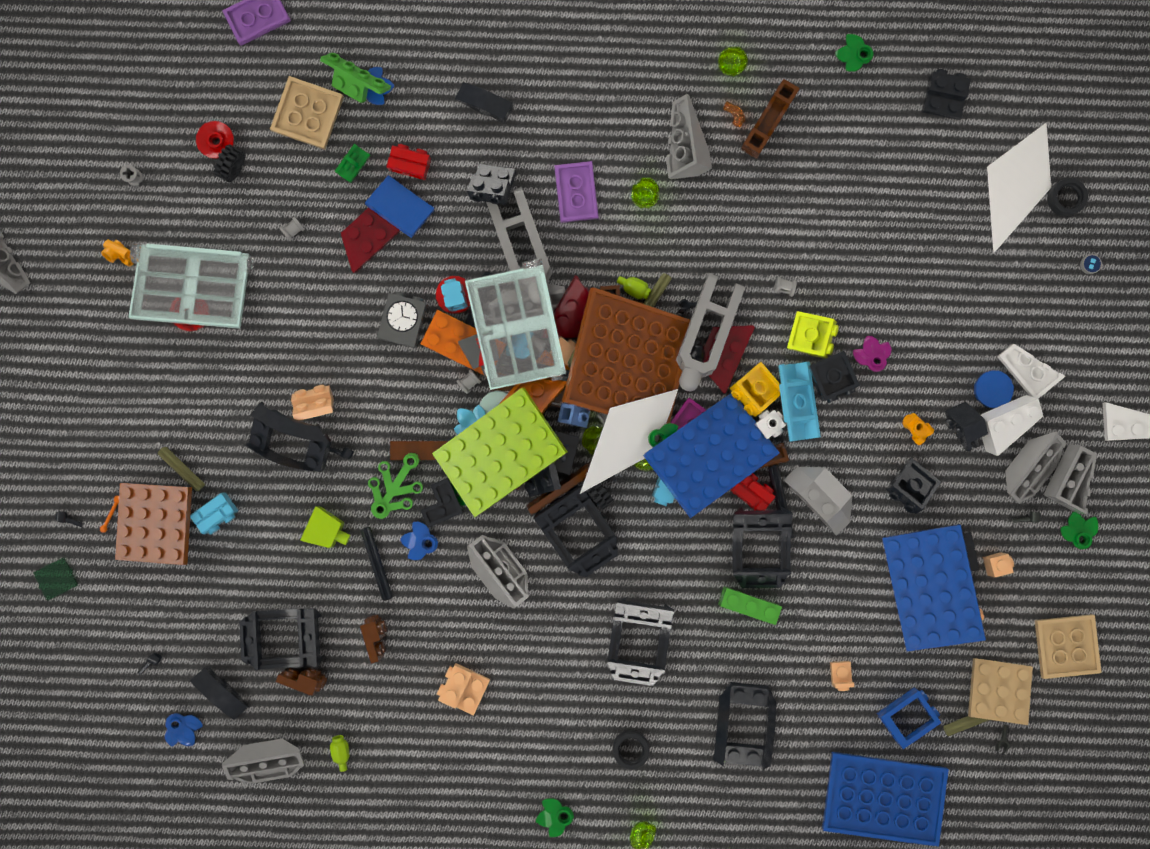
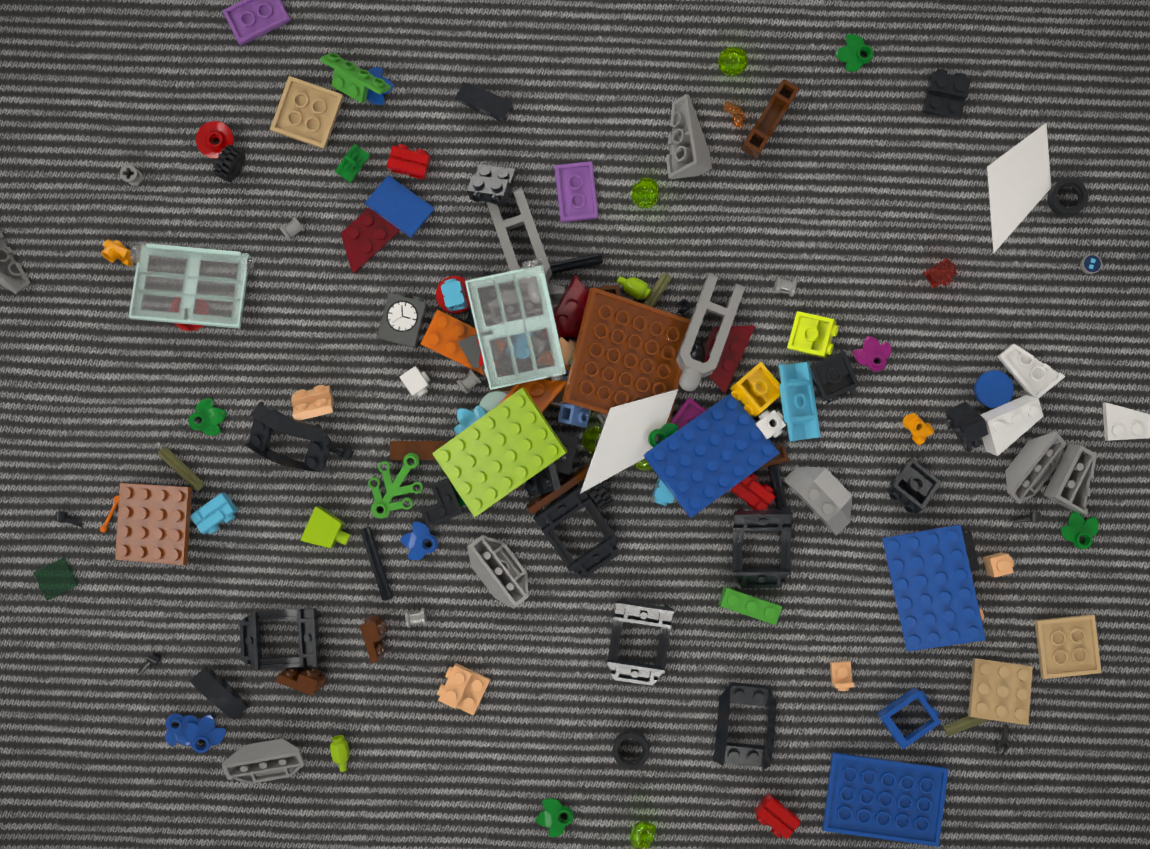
none -> blue plate [185,714,226,753]
none -> green plate [188,398,227,436]
none -> white brick [400,366,430,397]
none -> light grey bush [405,608,427,628]
none -> black axle [511,253,603,282]
none -> red brick [754,793,801,840]
none -> clear red brick [923,258,958,288]

